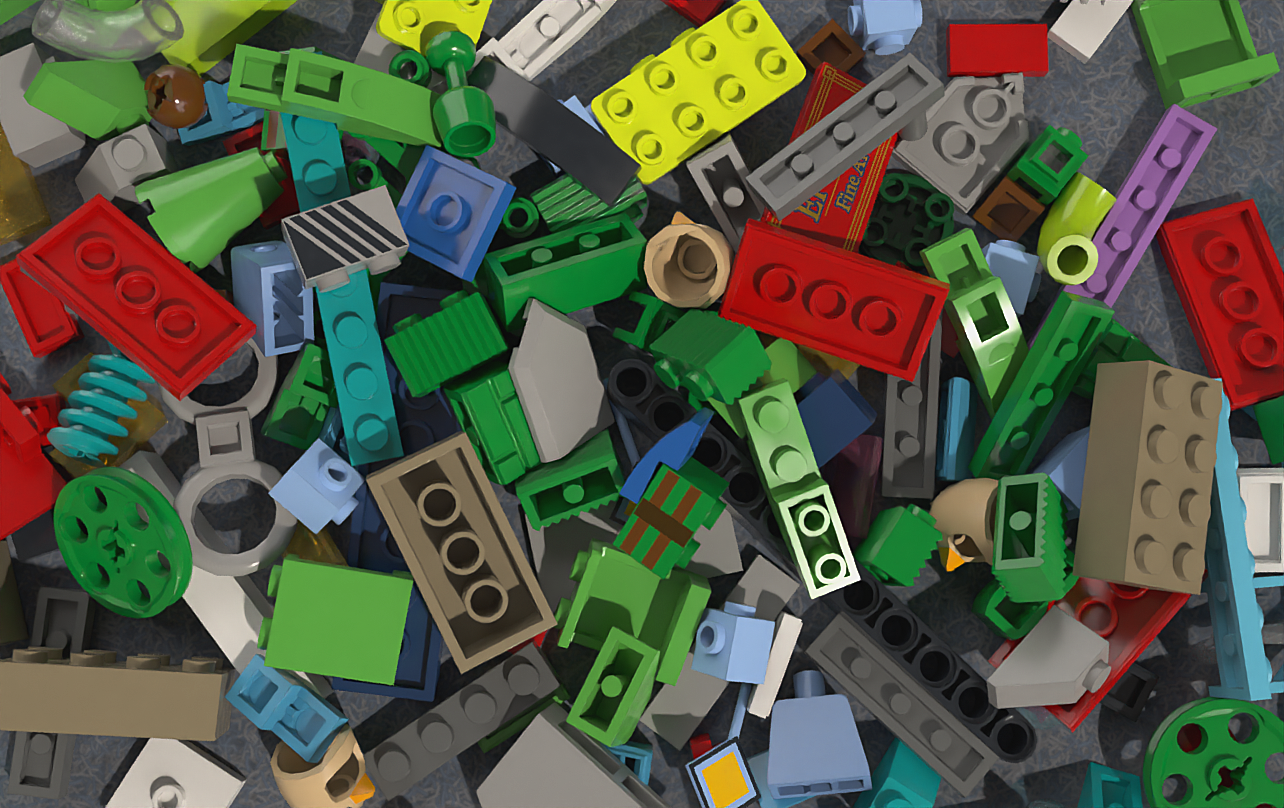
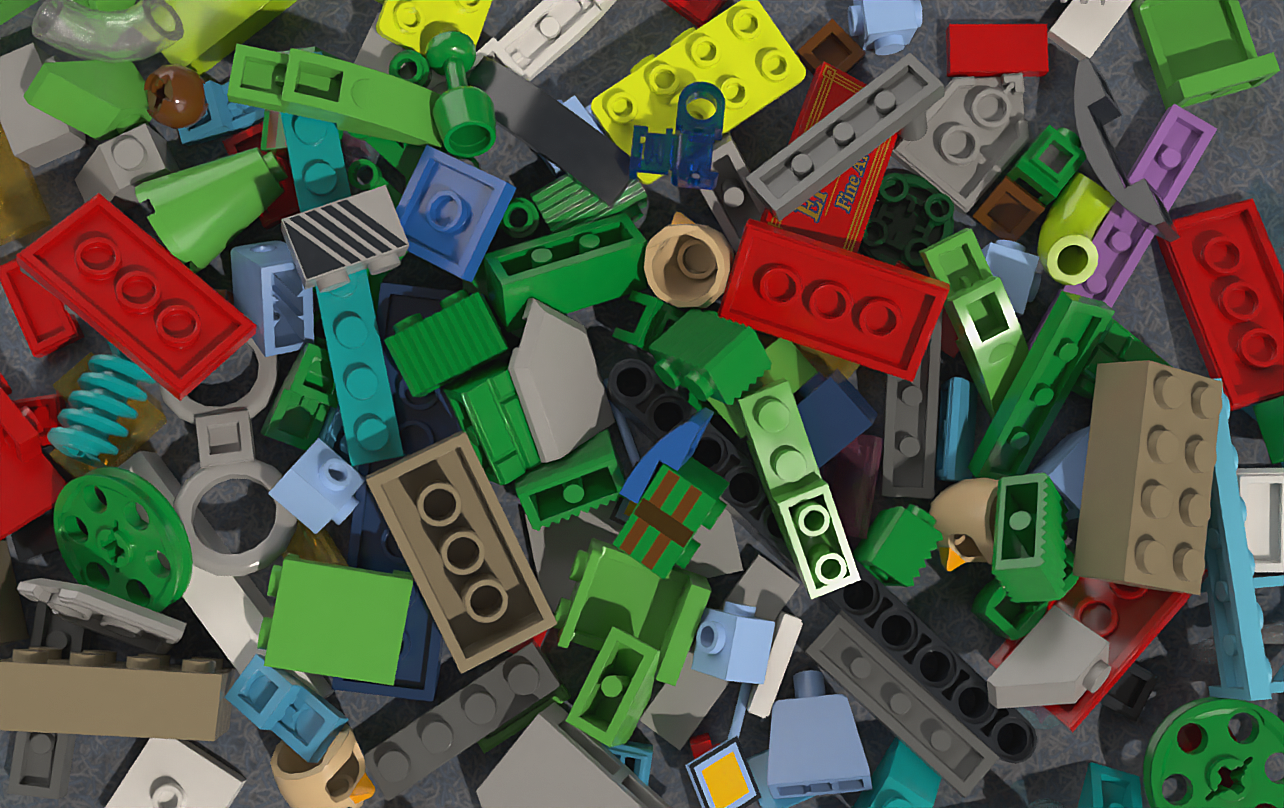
none -> light grey tile [17,578,187,654]
none -> piece [629,82,725,190]
none -> slope [1074,57,1180,242]

